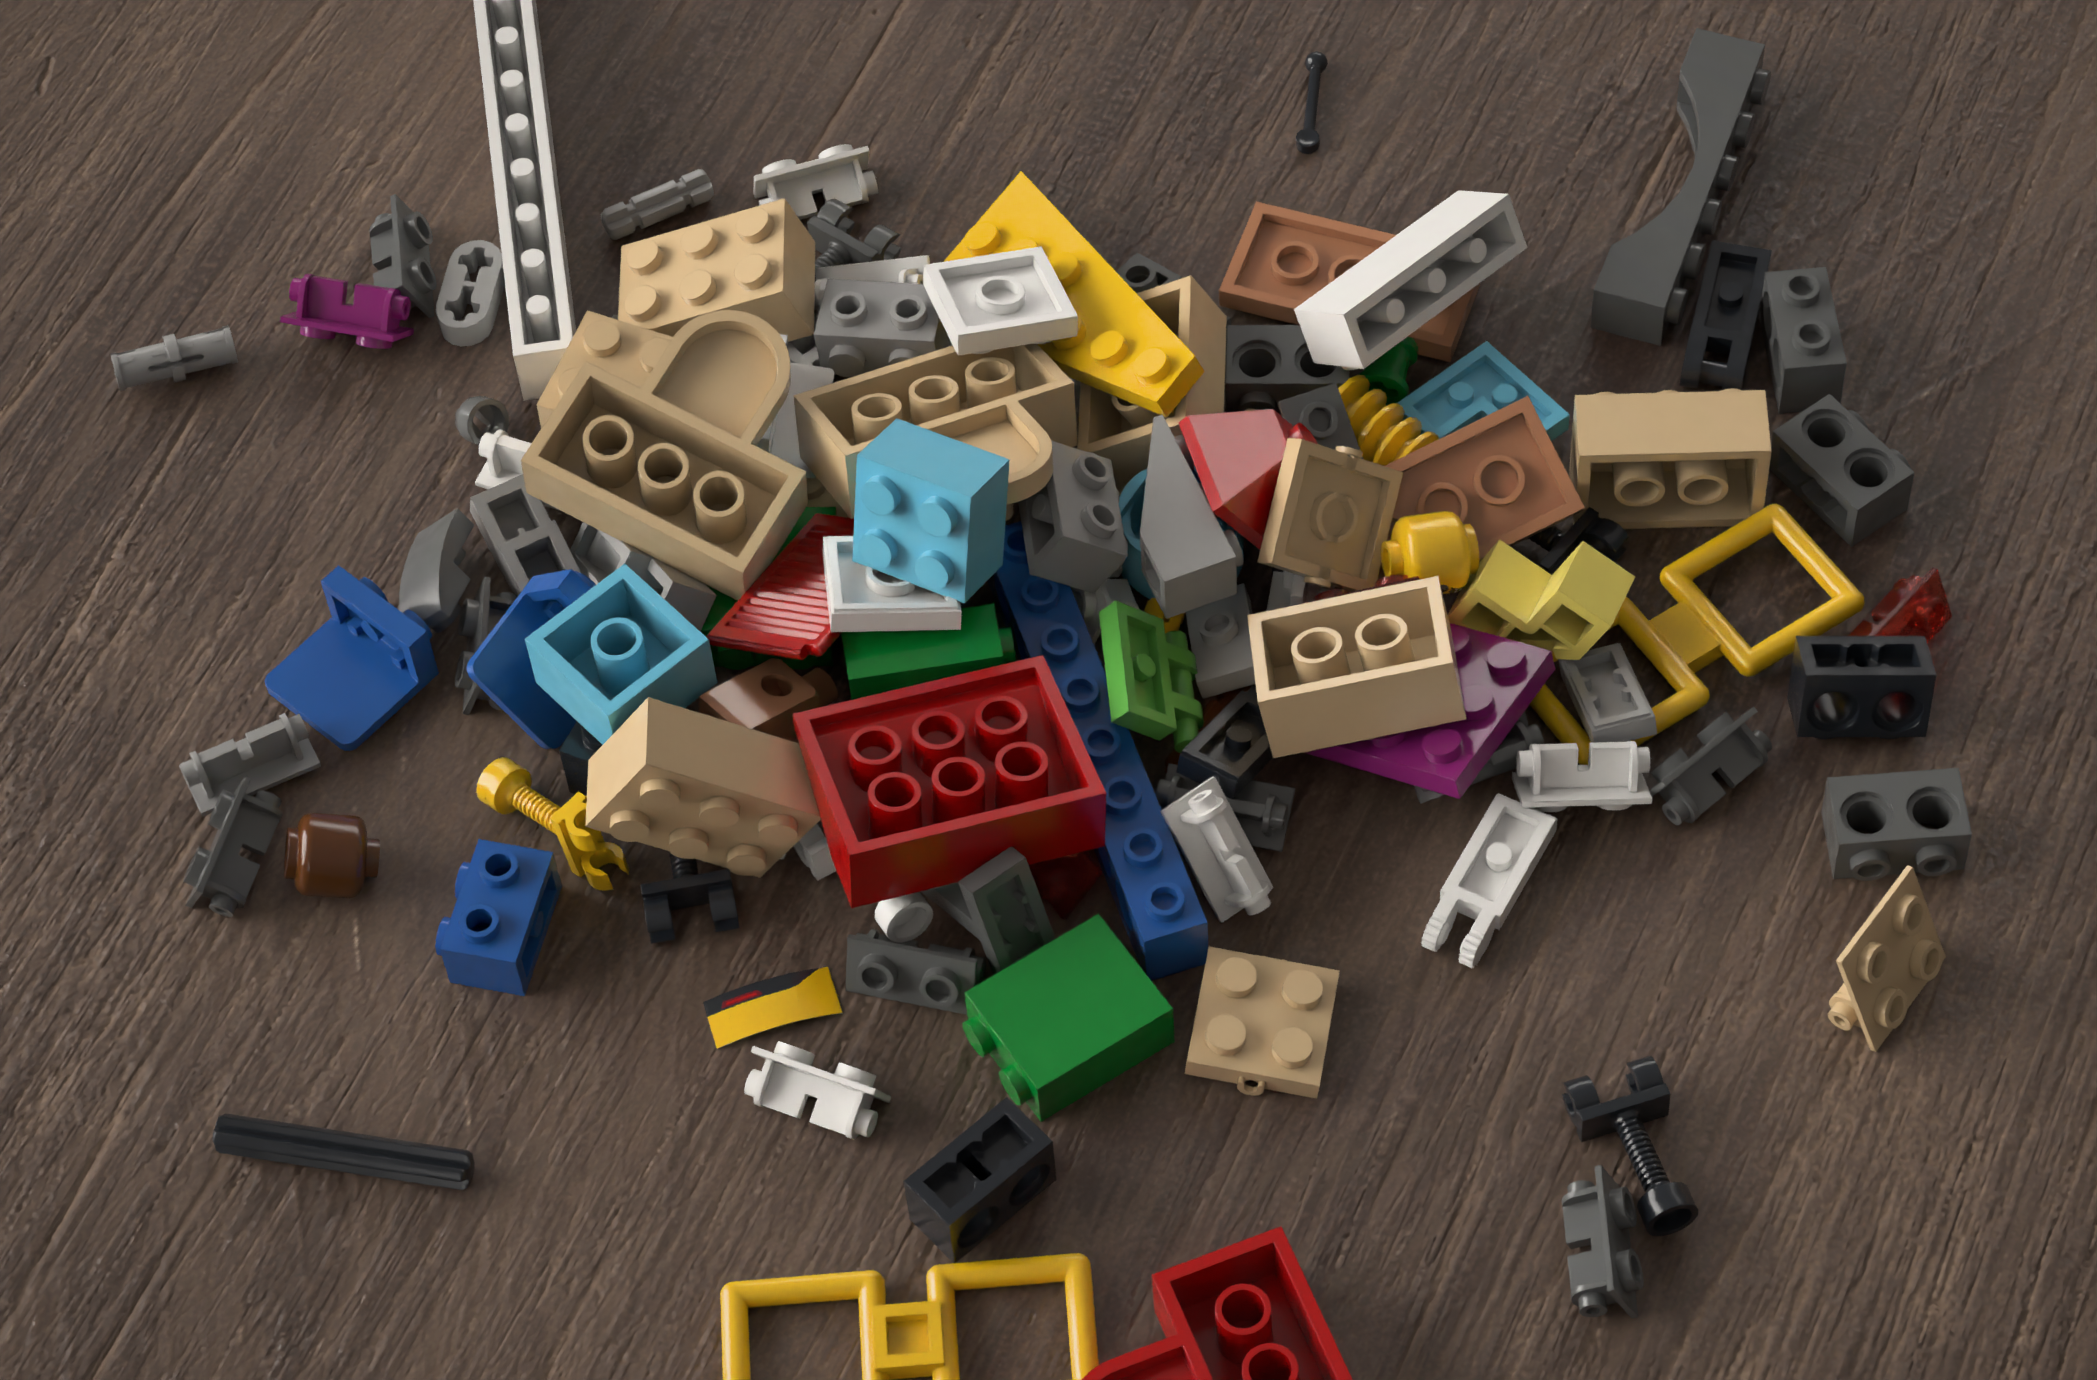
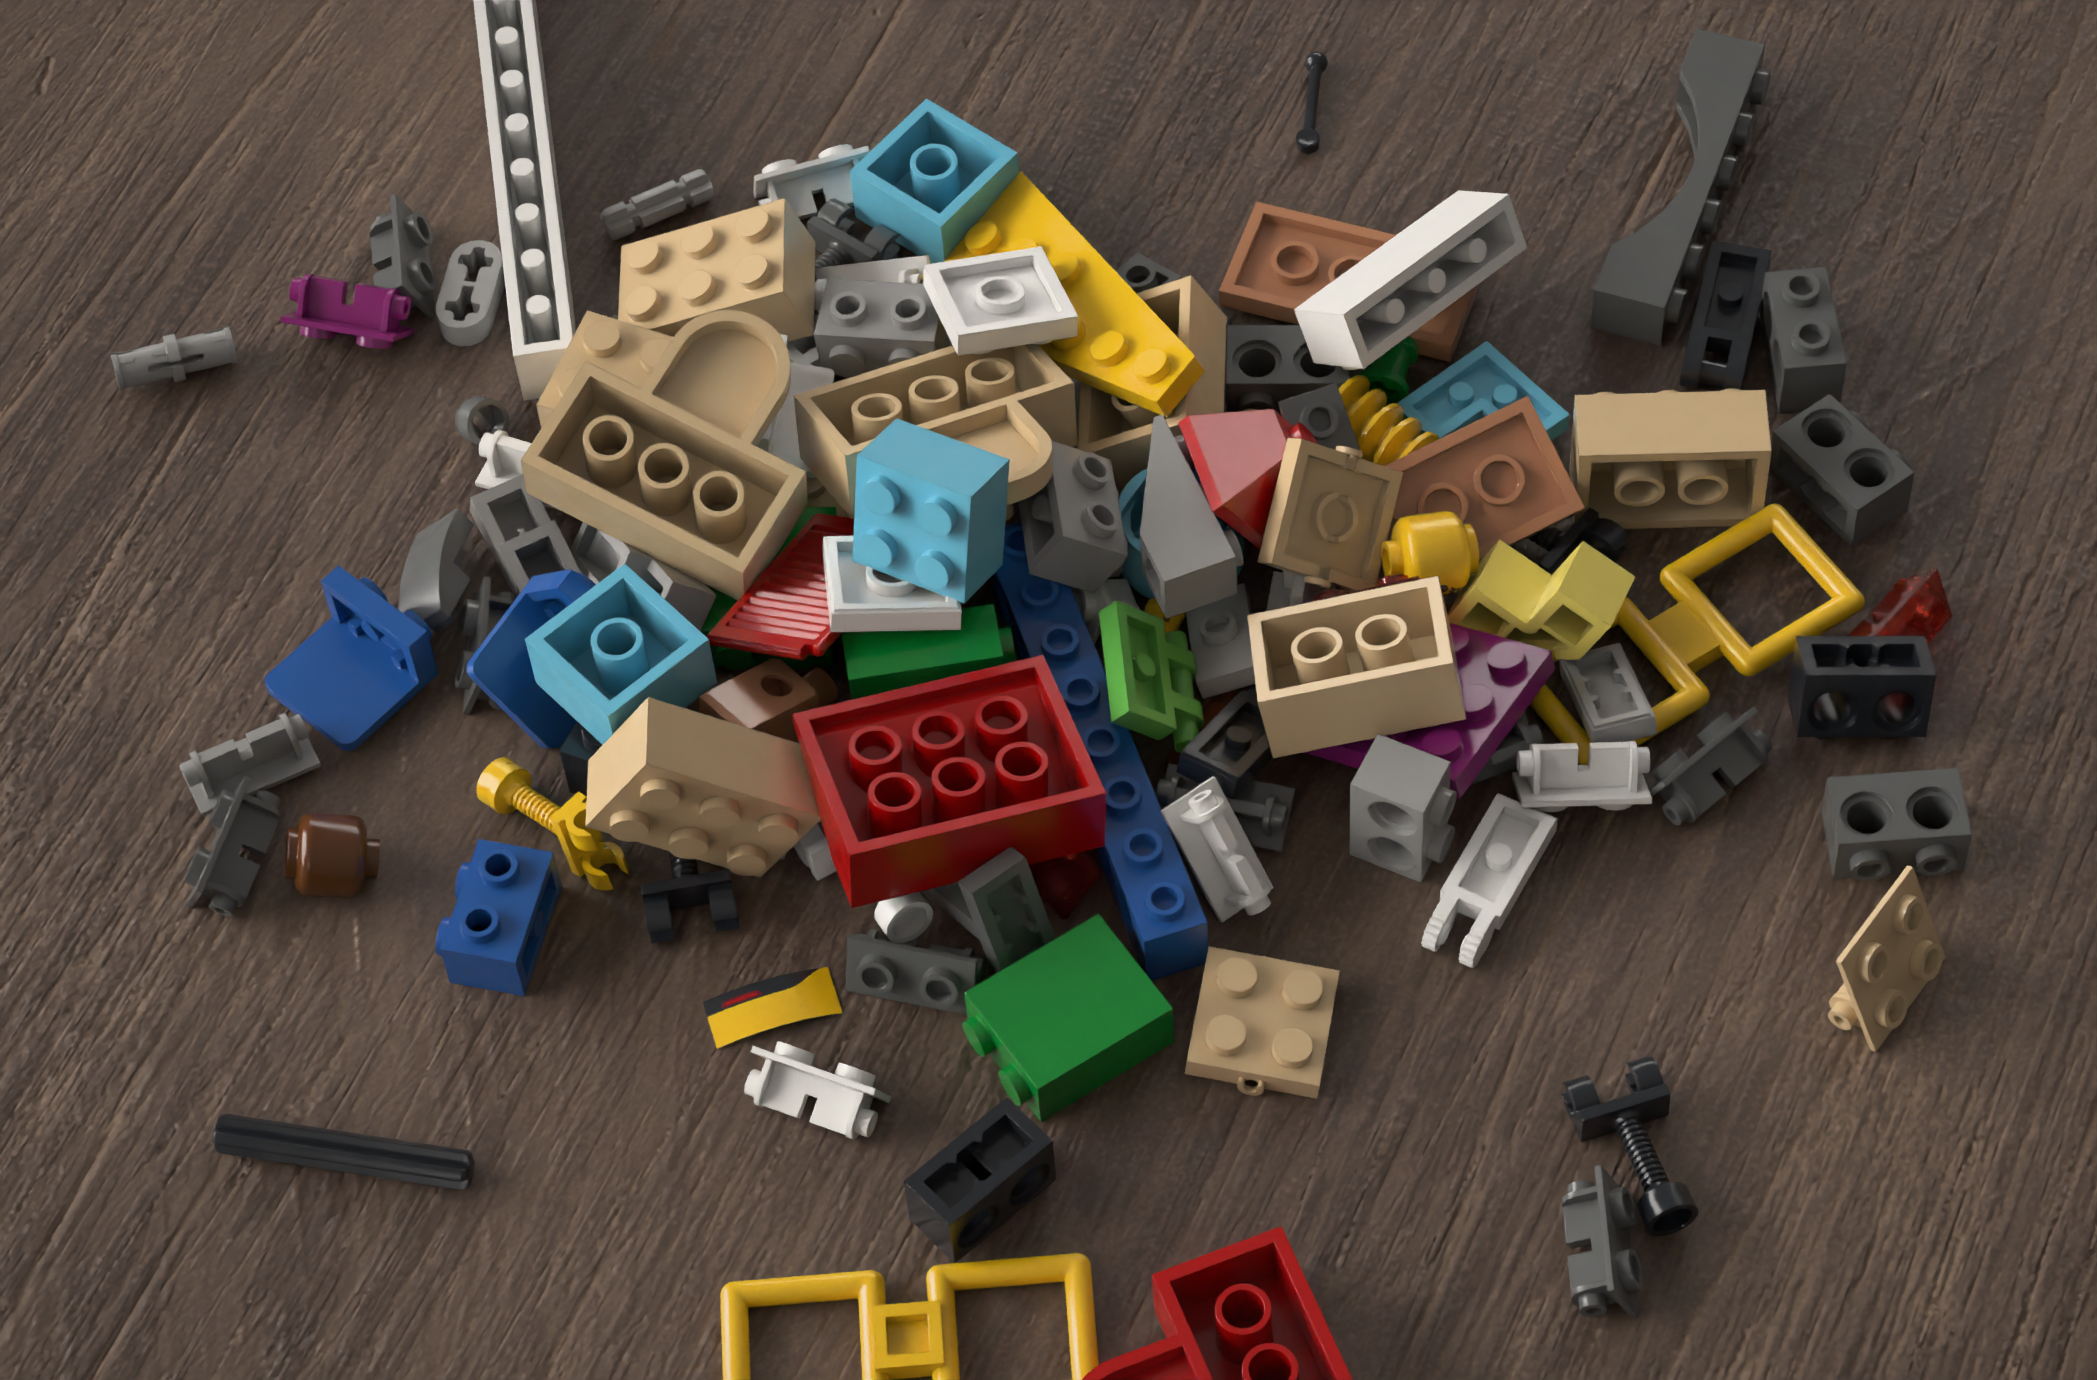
none -> medium azure brick [850,98,1019,264]
none -> light grey brick [1349,734,1457,882]

